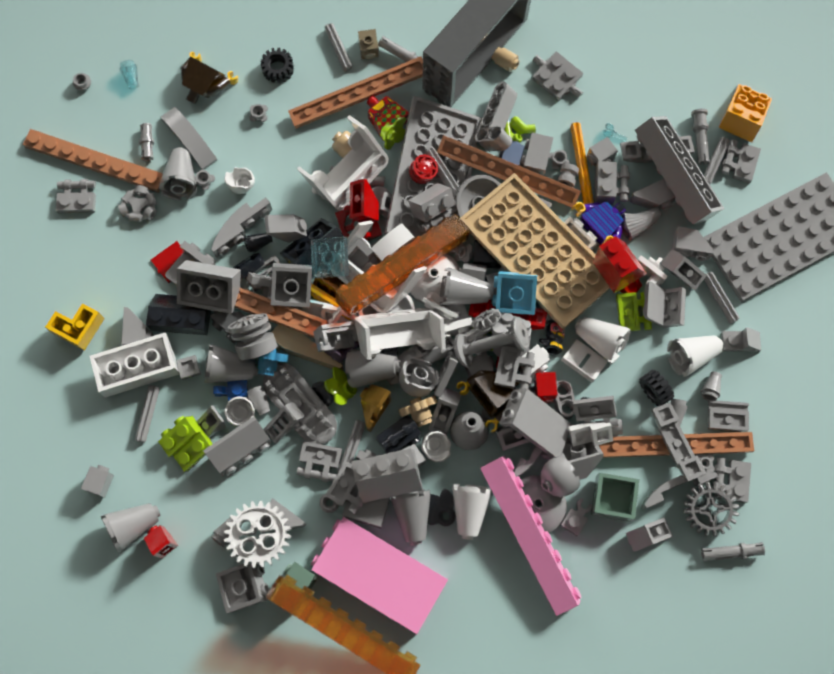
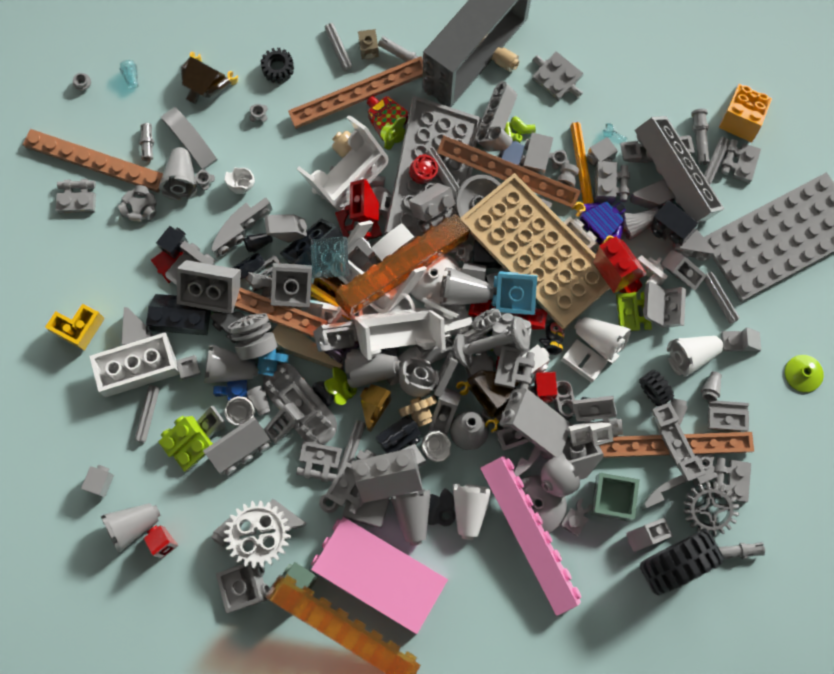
none -> black brick [156,226,188,259]
none -> black tyre [640,530,724,595]
none -> black brick [651,200,699,246]
none -> lime dish [785,355,824,392]

